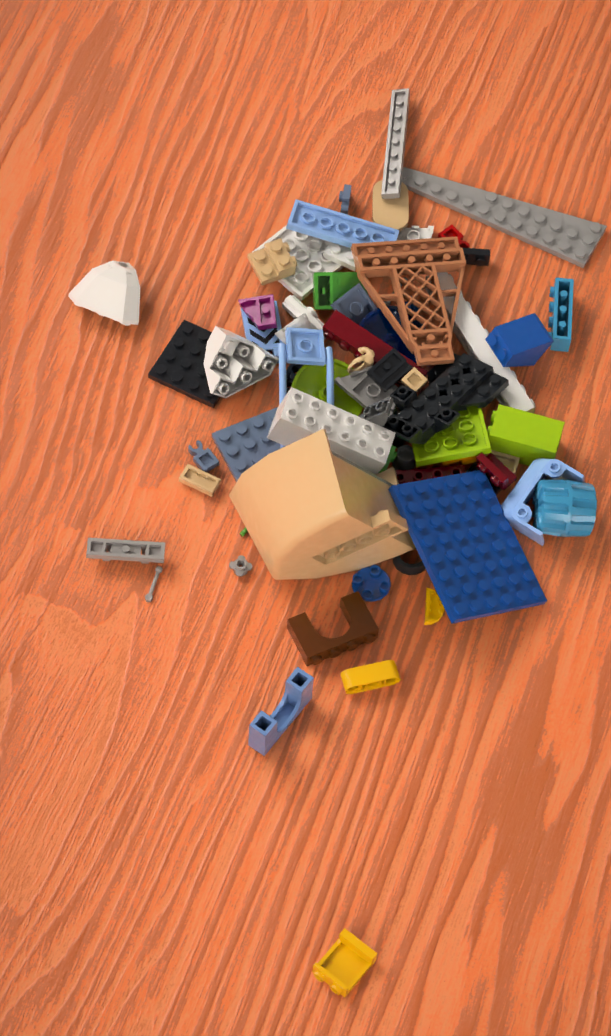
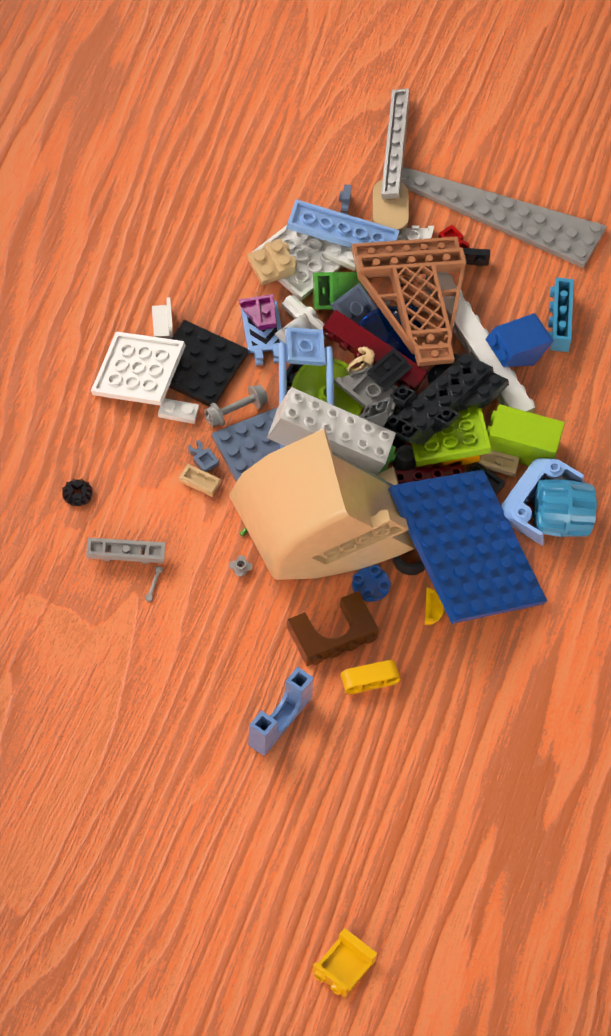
white brick [68,261,140,326] -> none
white brick [204,326,279,398] -> none
tan plate [401,367,428,392] -> none
dark red bracket [476,452,517,491] -> none
none -> black gear [62,478,93,506]
none -> white plate [91,332,186,405]
none -> white panel [152,297,173,339]
none -> white plate [158,398,199,424]
none -> light grey piece [204,385,268,427]

